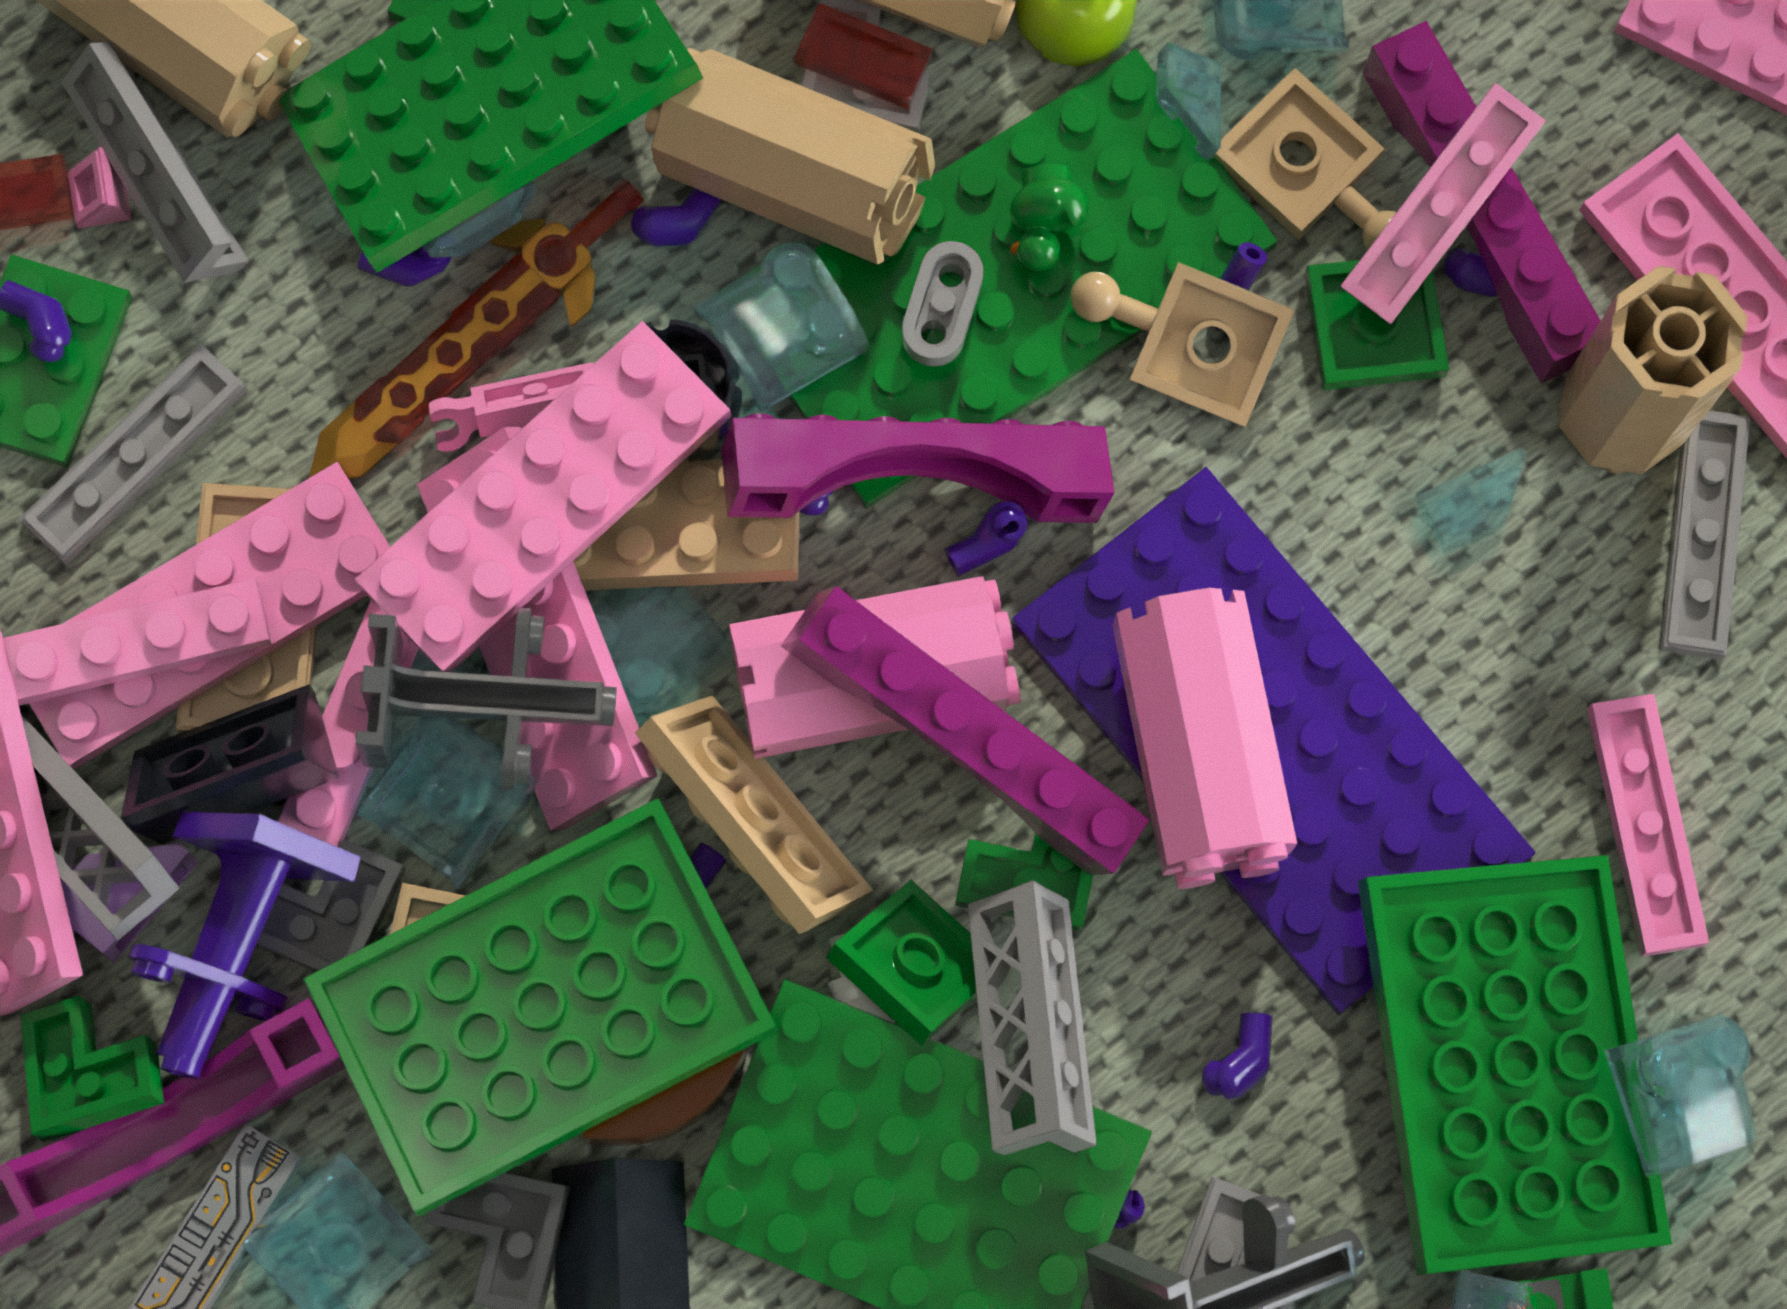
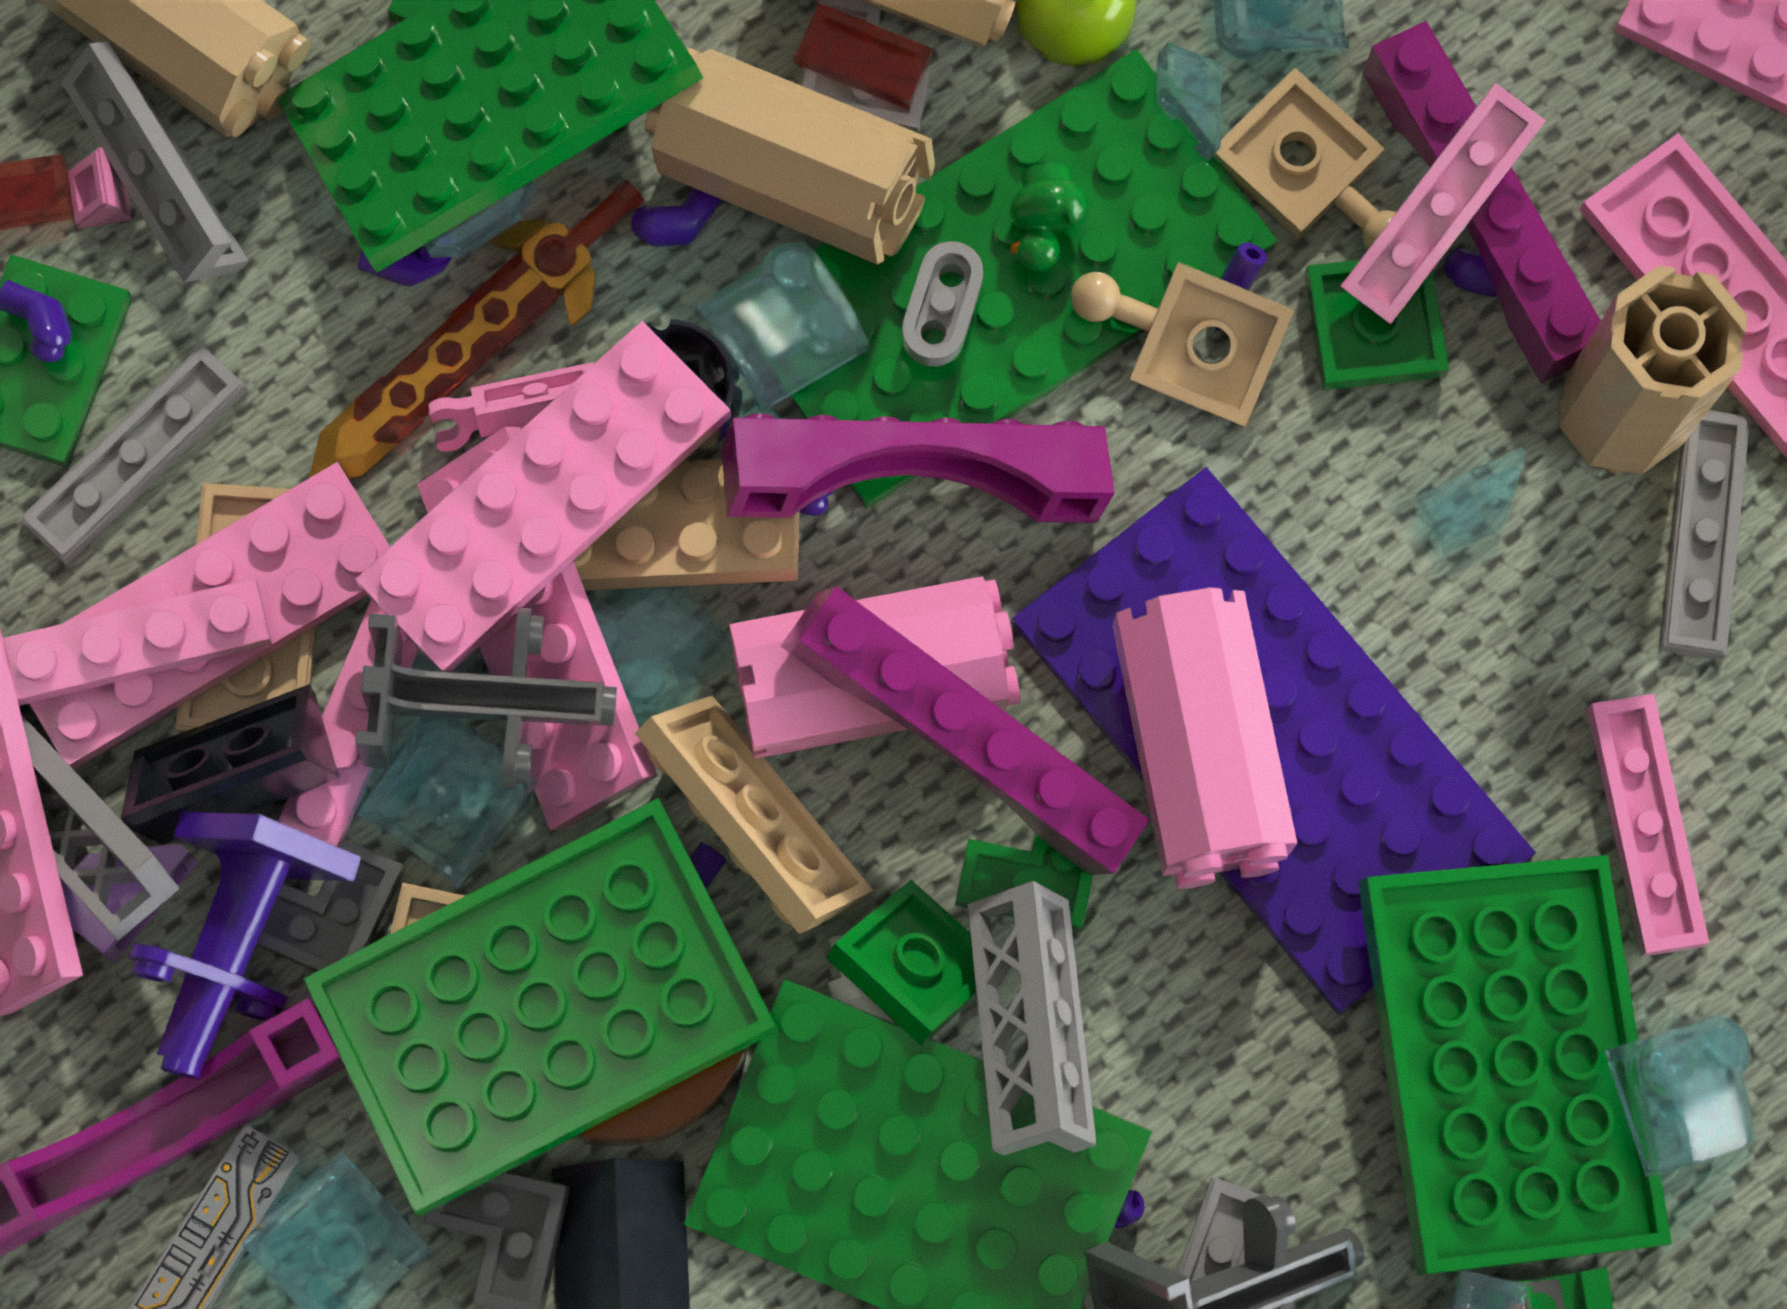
green plate [20,995,164,1142] -> none
dark purple arm [944,501,1028,577] -> none
dark purple arm [1202,1013,1273,1099] -> none

